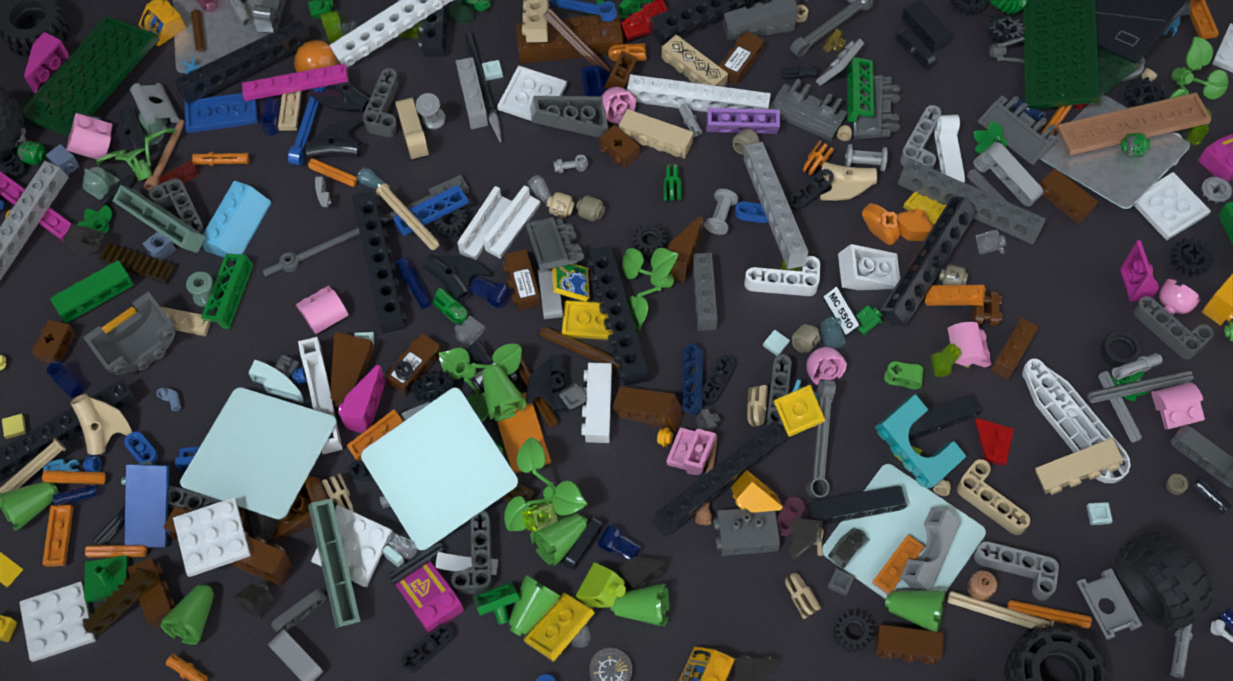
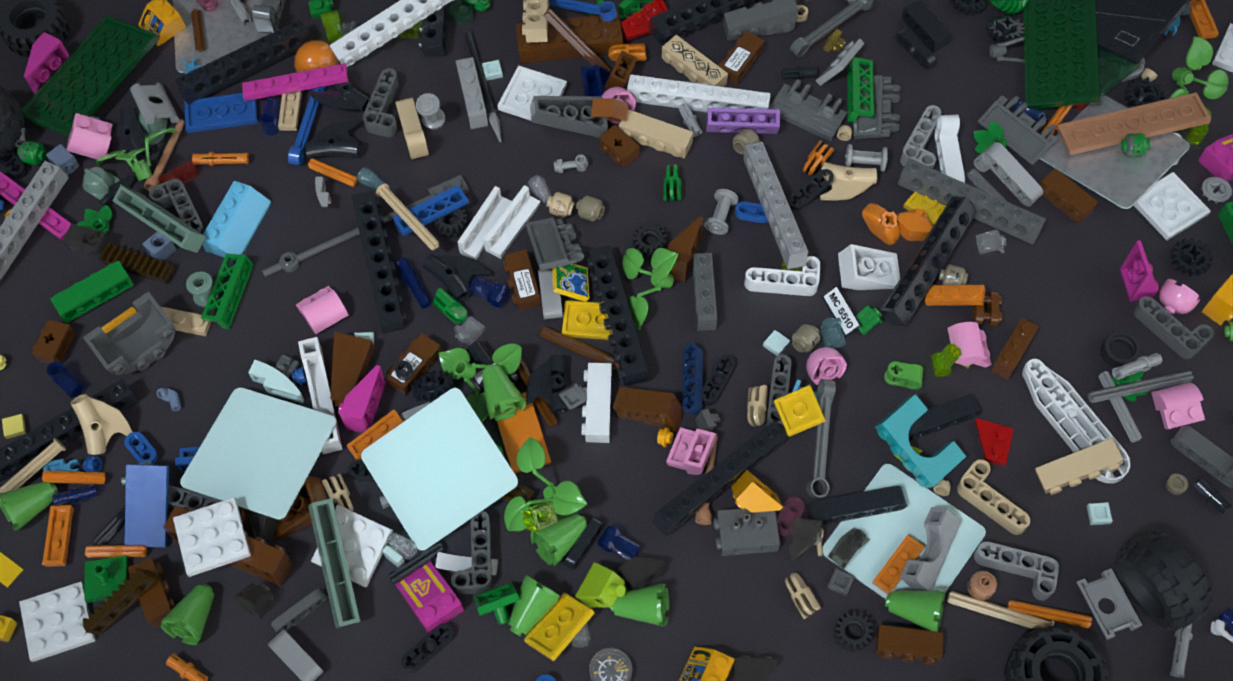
none -> dark orange slope [591,99,628,122]

